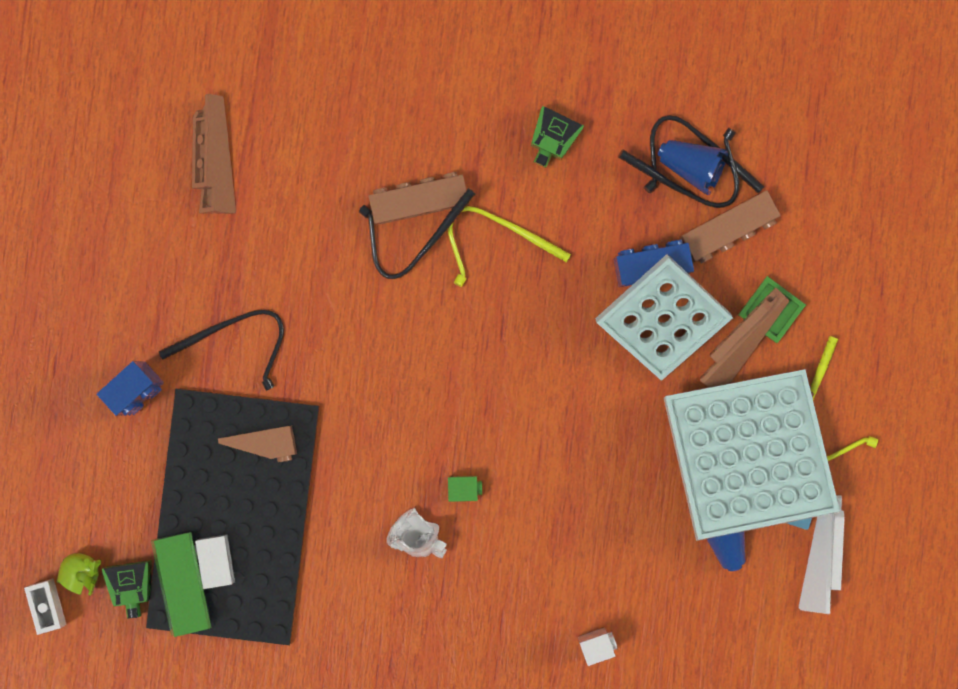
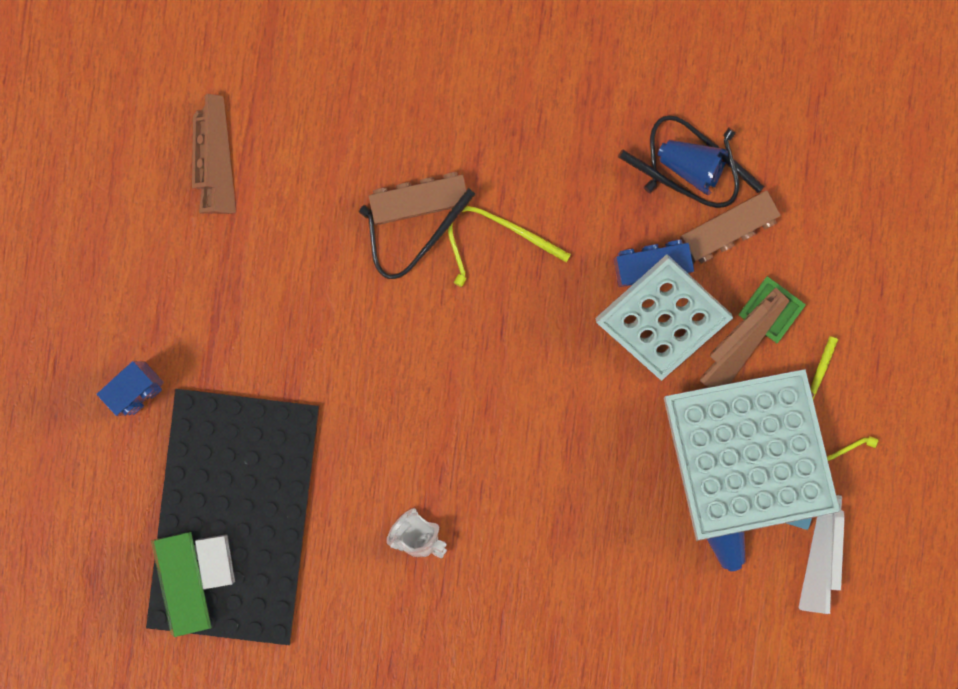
white brick [24,578,67,635] -> none
lime helmet [57,553,101,596] -> none
torso [102,560,152,619] -> none
black piece [159,310,284,391] -> none
nougat slope [218,425,297,462] -> none
bright green brick [448,476,482,502] -> none
torso [531,106,584,168] -> none
white brick [578,627,618,666] -> none

